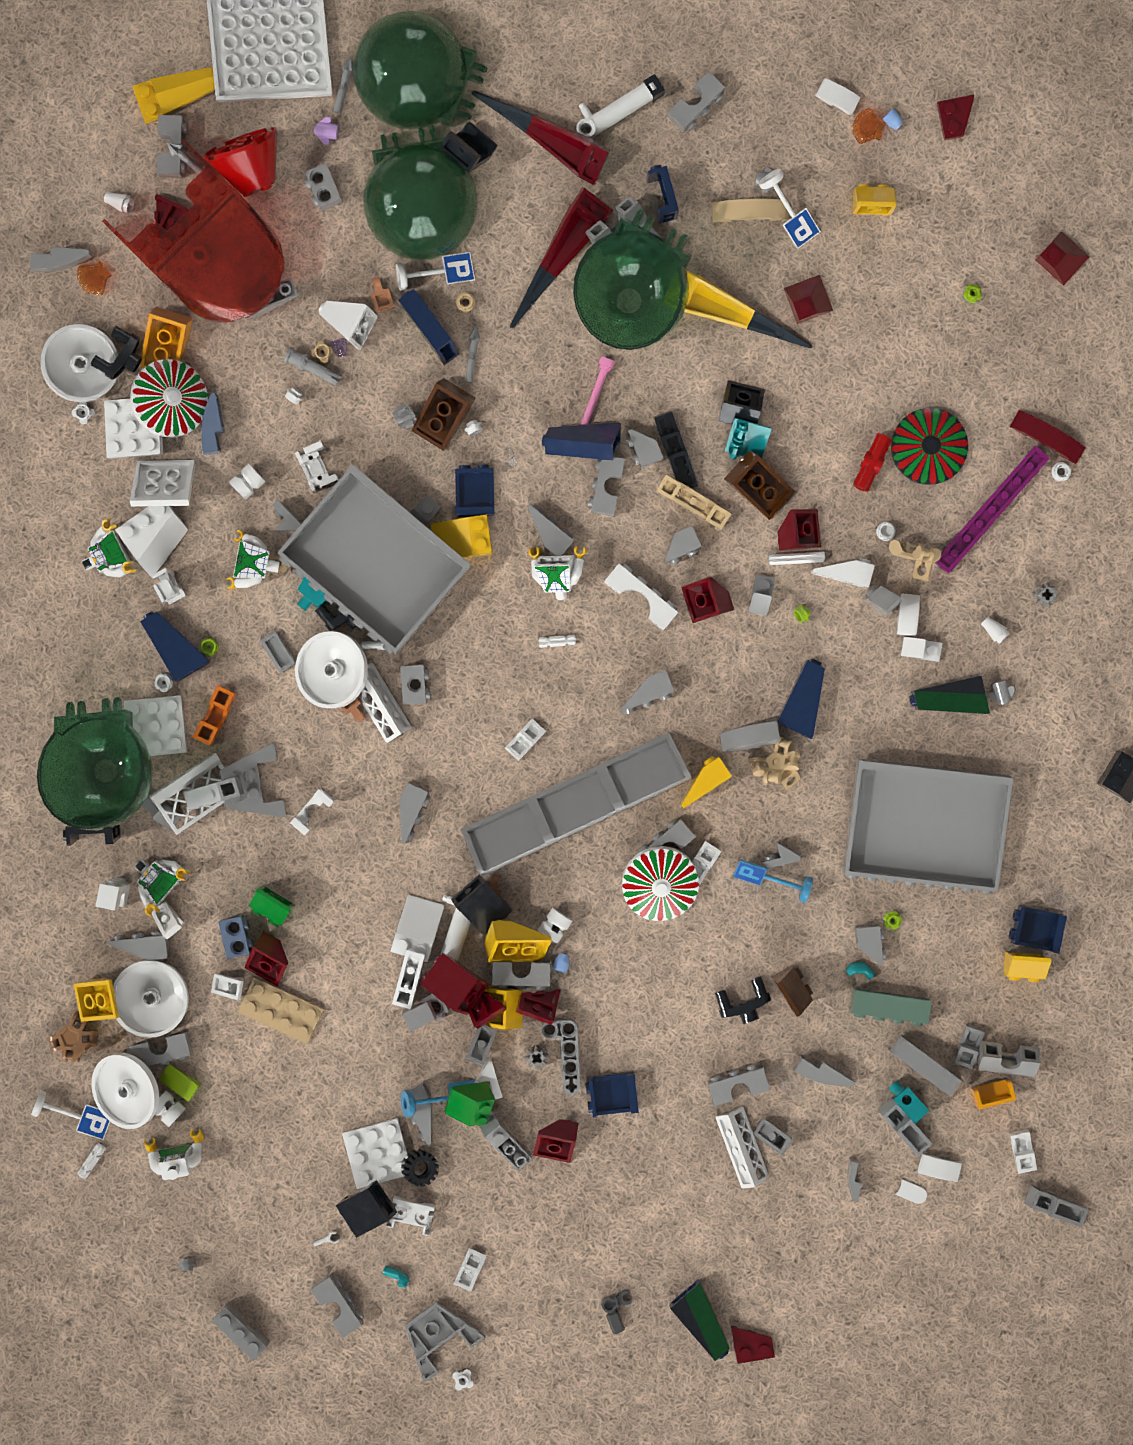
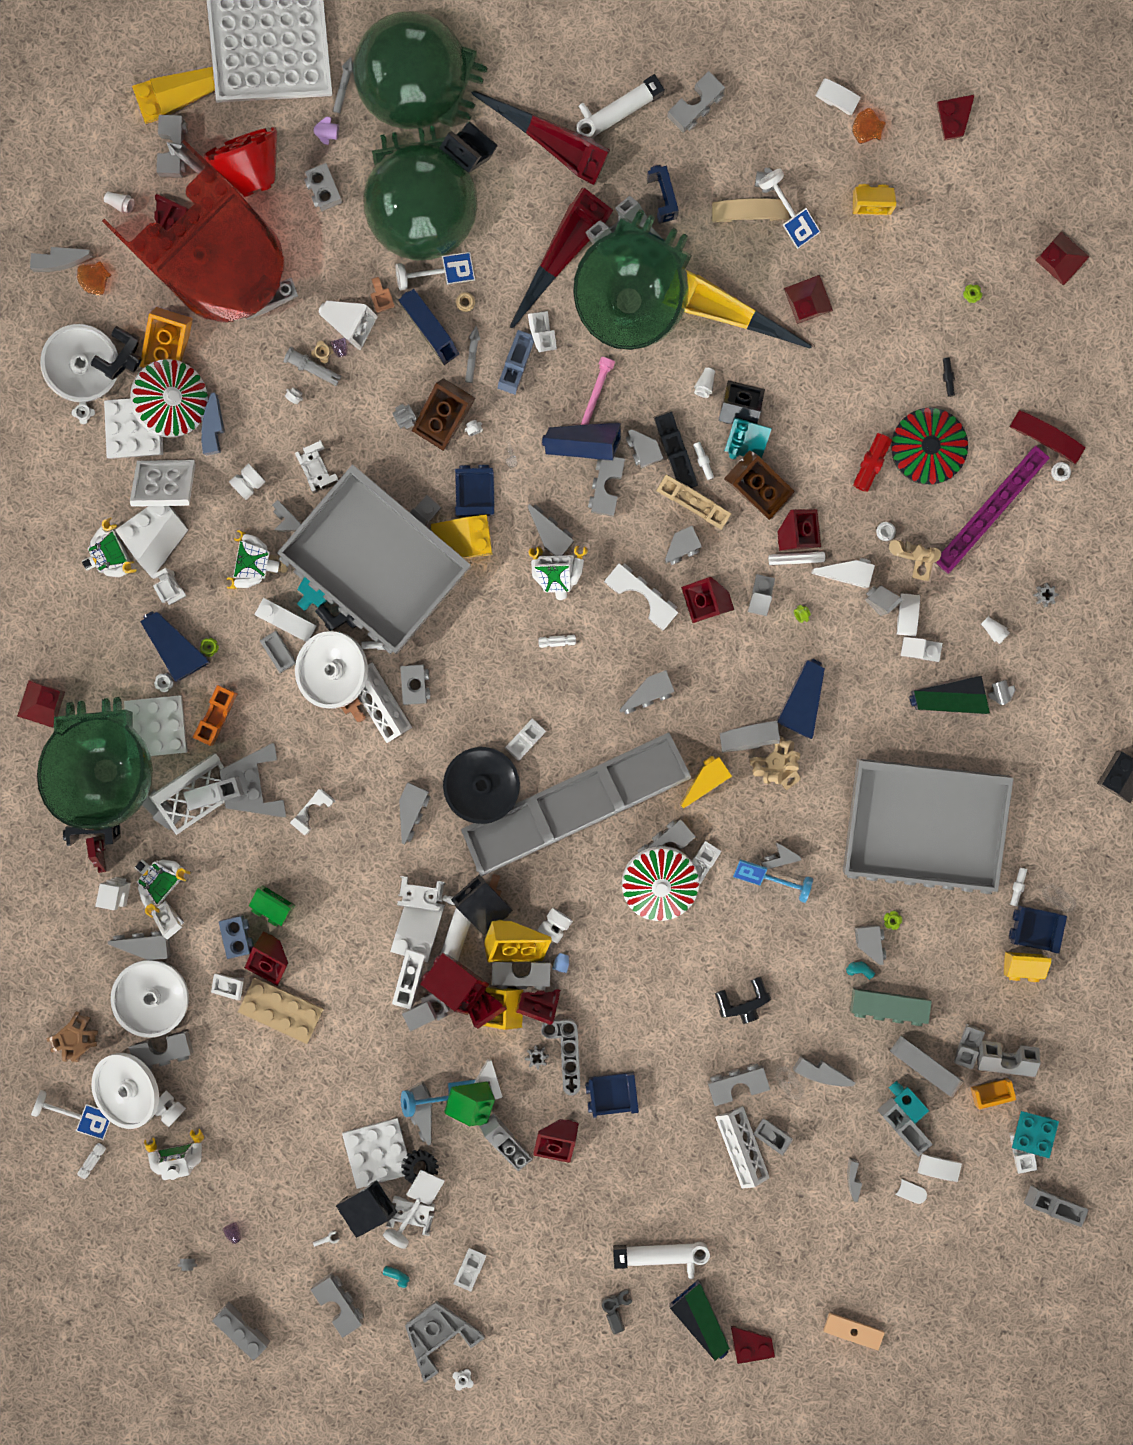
yellow slope [73,977,119,1022] -> none
lime slope [159,1064,201,1101] -> none
light grey slope [465,1025,497,1067] -> none
reddish brown slope [772,965,813,1017] -> none
light blue hose [882,108,903,130] -> none
none -> dark red slope [17,680,65,728]
none -> dark red wing [86,836,106,873]
none -> clear purple hose [222,1222,241,1244]
none -> white slope [254,598,317,642]
none -> white piece [383,1170,444,1249]
none -> white piece [397,876,445,911]
none -> black dish [443,747,520,824]
none -> sand blue slope [497,330,534,395]
none -> white slope [528,311,557,352]
none -> white piece [613,1242,710,1279]
none -> white bar [693,442,714,480]
none -> white cone [694,368,716,398]
none -> light nougat tile [823,1312,885,1351]
none -> black bar [943,357,955,397]
none -> white bar [1010,868,1027,907]
none -> teal hinge [1012,1111,1059,1159]

